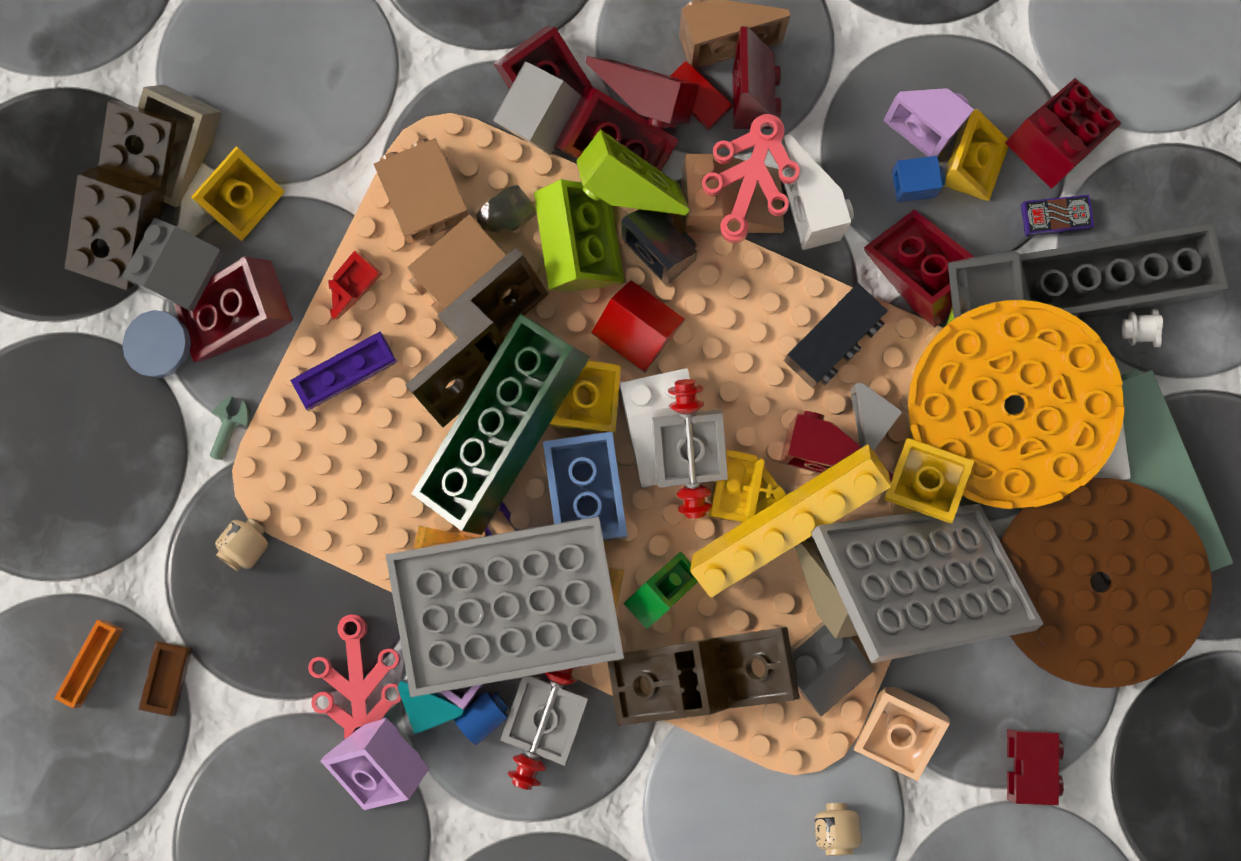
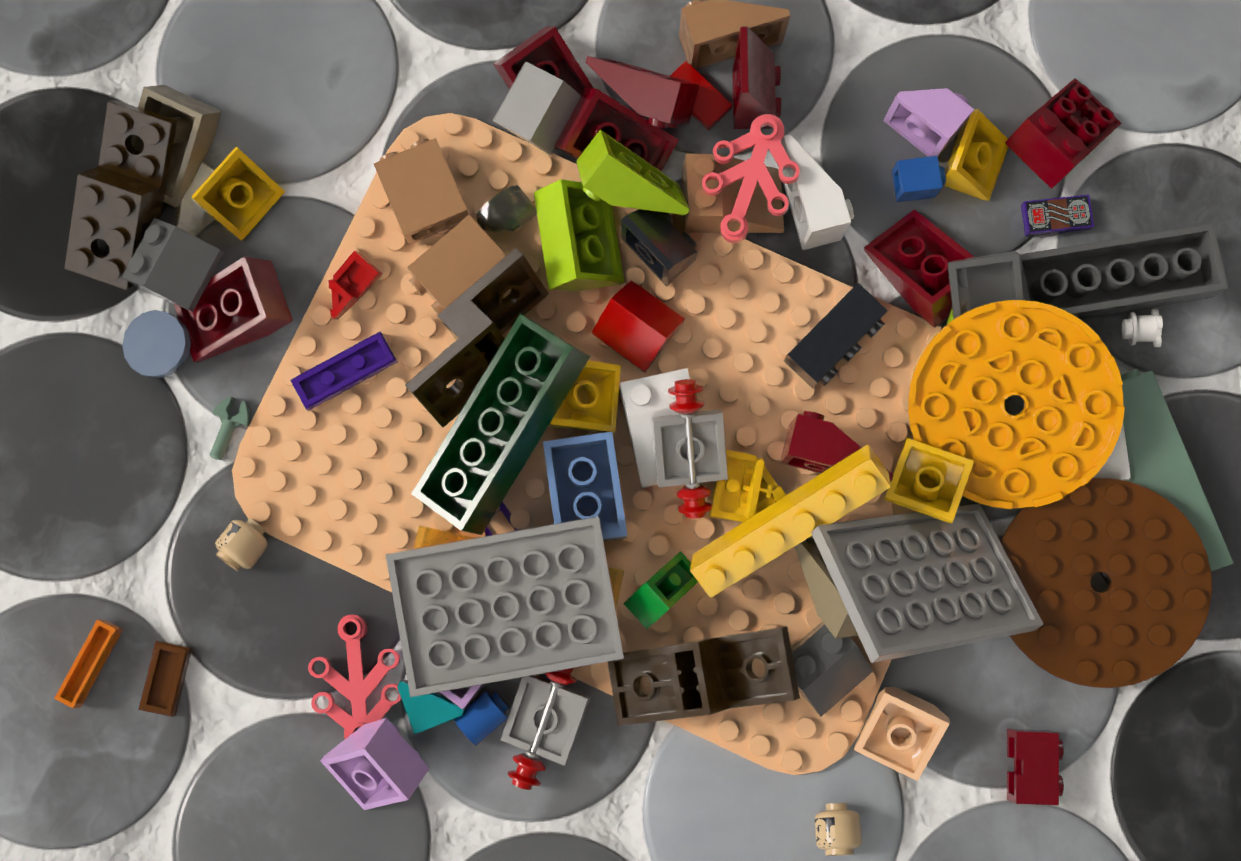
light grey slope [850,383,902,451] -> none

